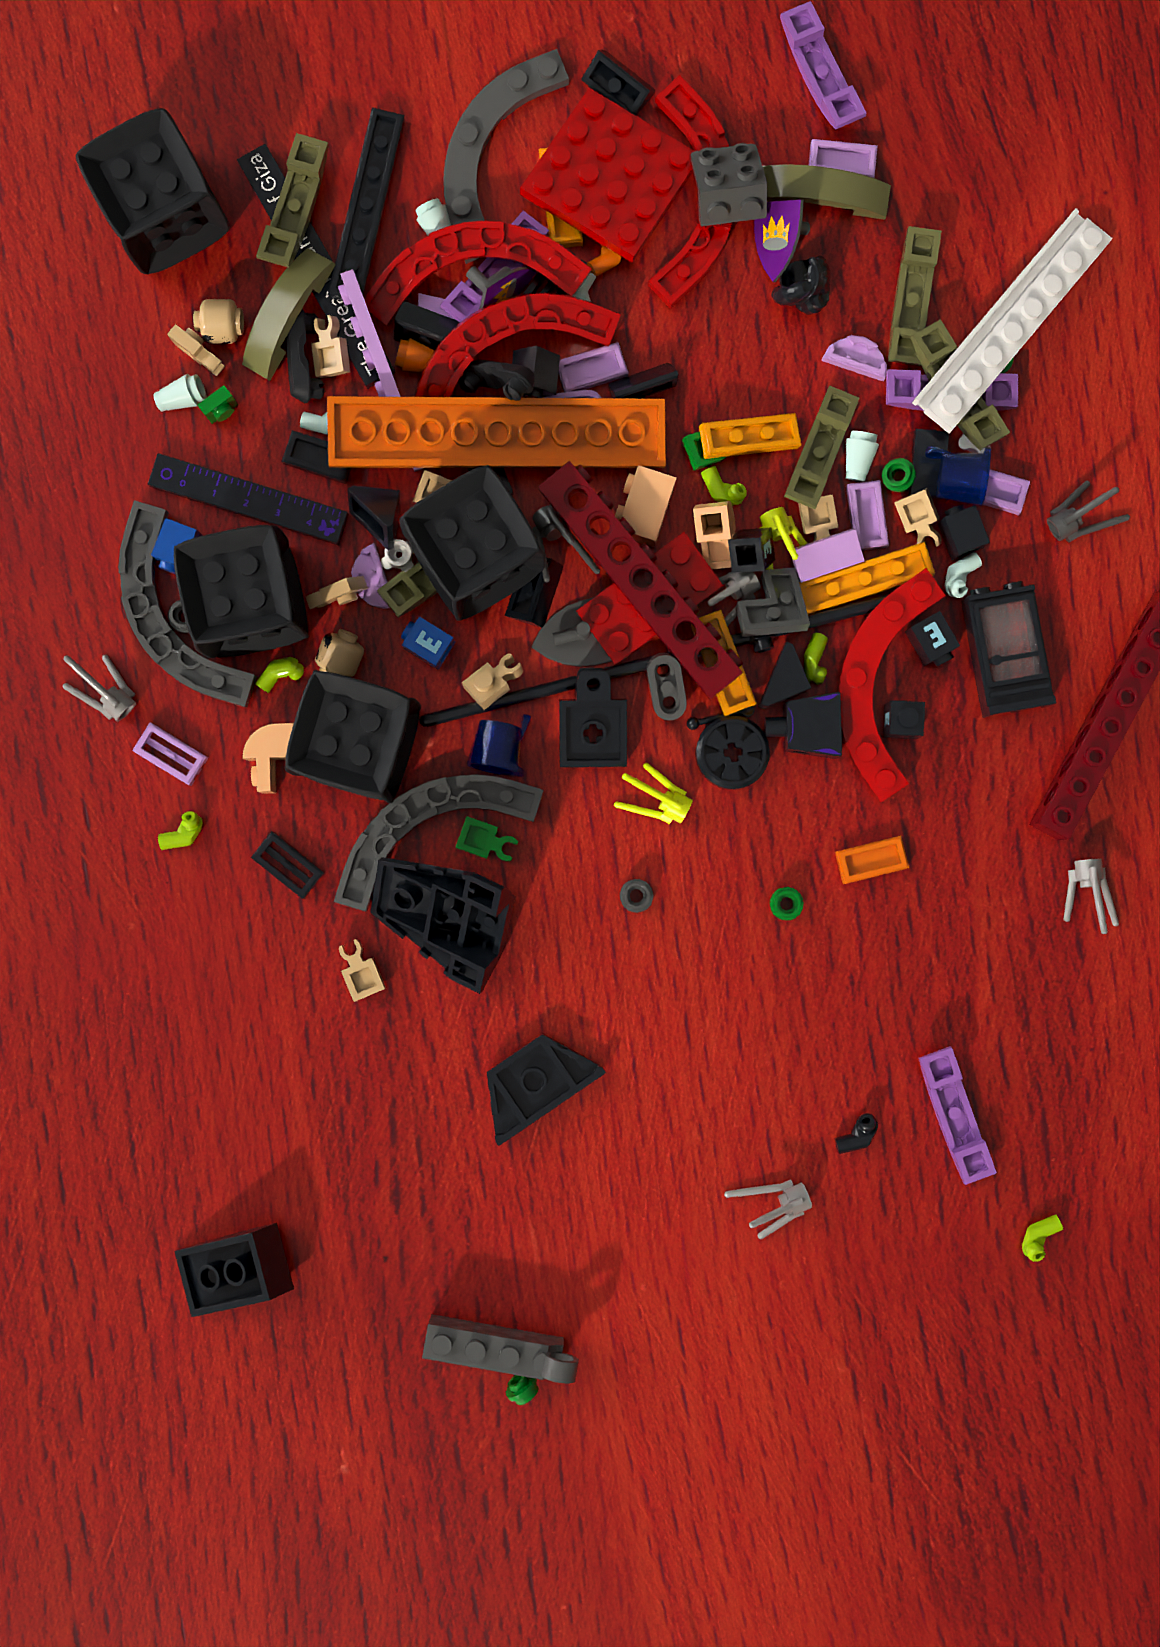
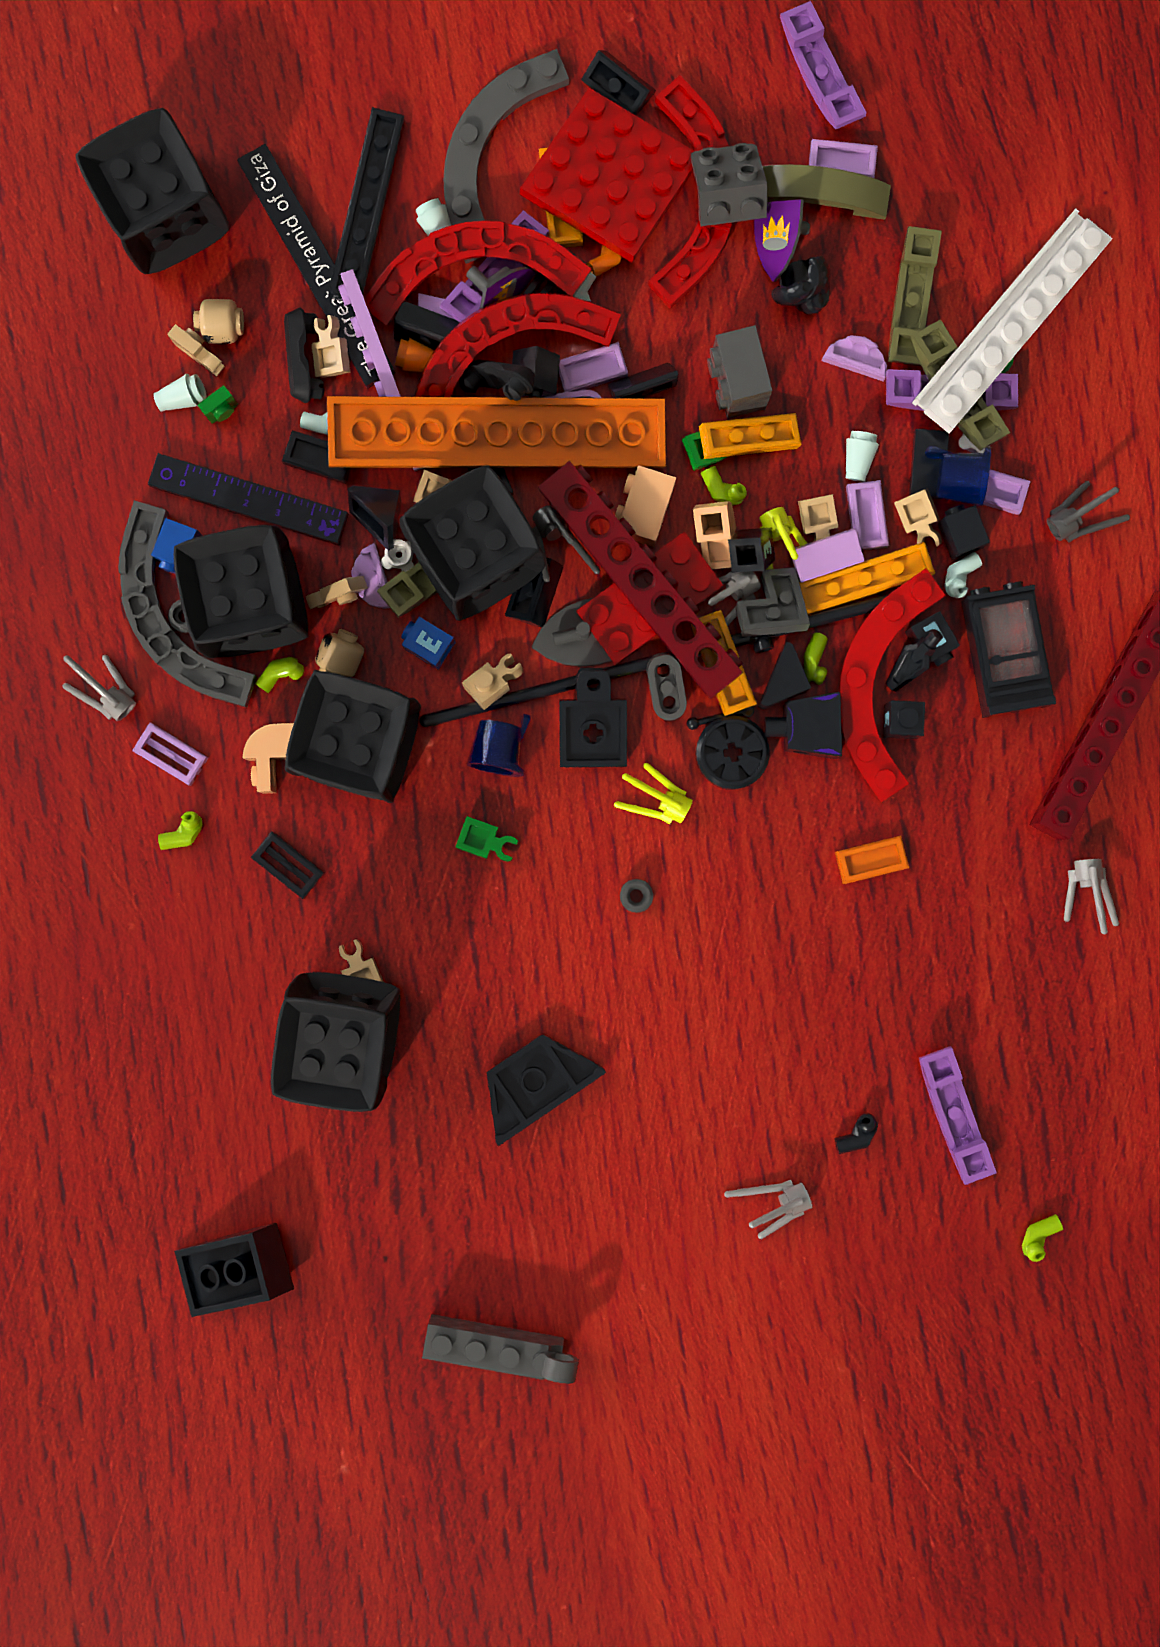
olive slope [242,248,336,381] -> none
olive slope [256,133,329,268] -> none
dark grey plate [334,774,544,911] -> none
black wedge [370,857,516,994] -> none
green plate [506,1375,539,1405] -> none
green plate [770,887,804,920] -> none
olive slope [784,385,860,509] -> none
green plate [882,458,916,492] -> none
none -> black piece [271,972,401,1112]
none -> dark grey brick [707,325,773,419]
none -> black piece [886,629,943,692]

